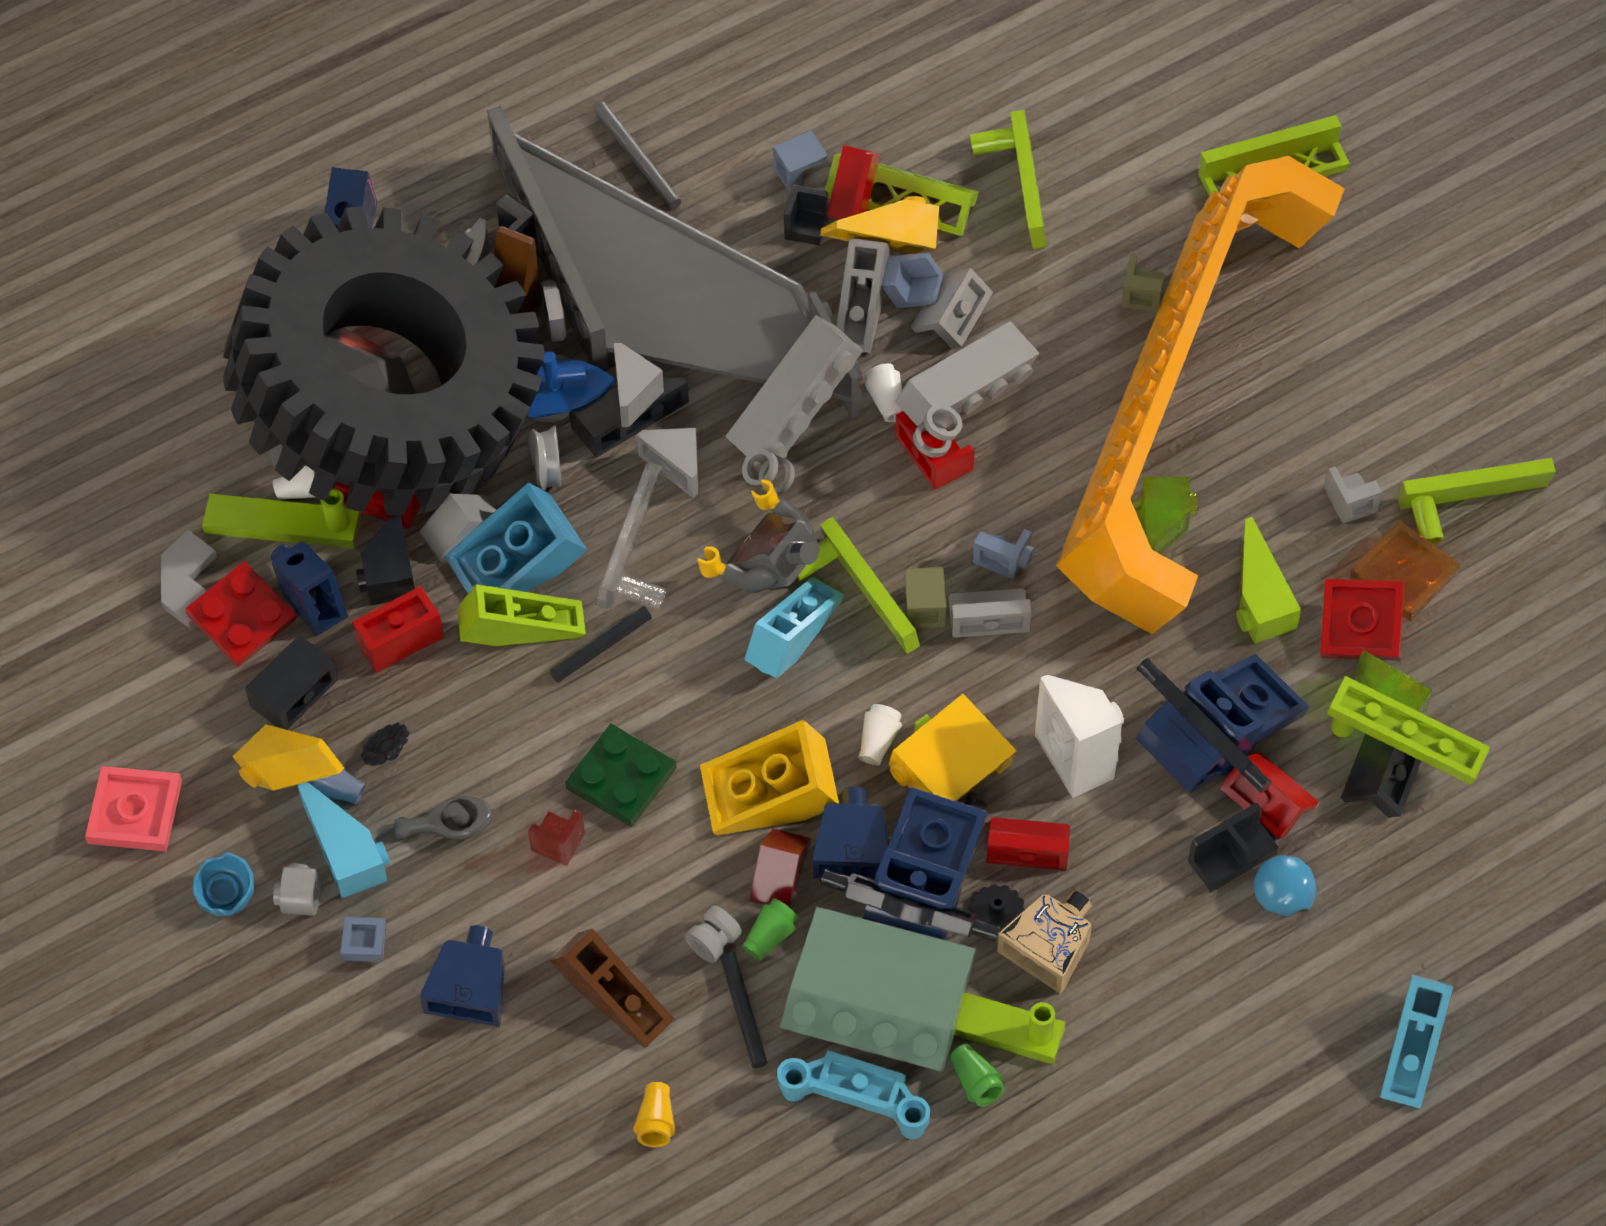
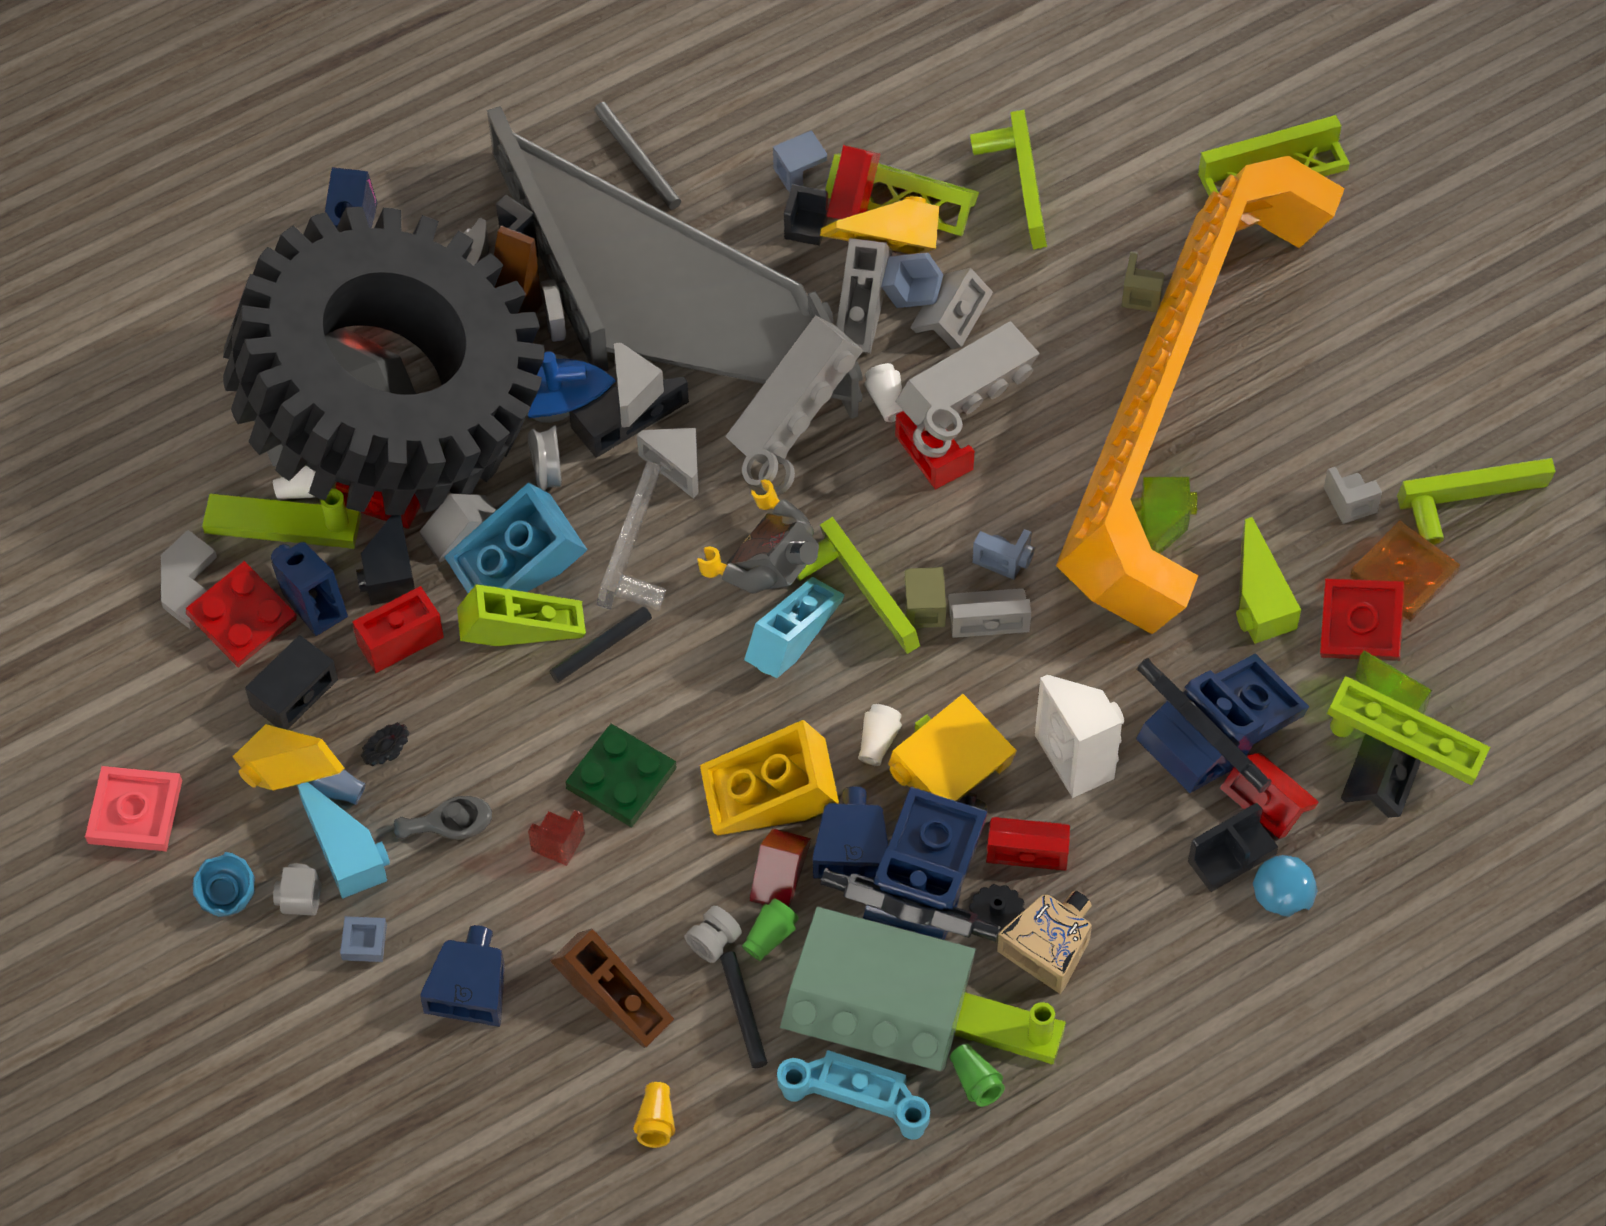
medium azure slope [1380,974,1453,1109] -> none

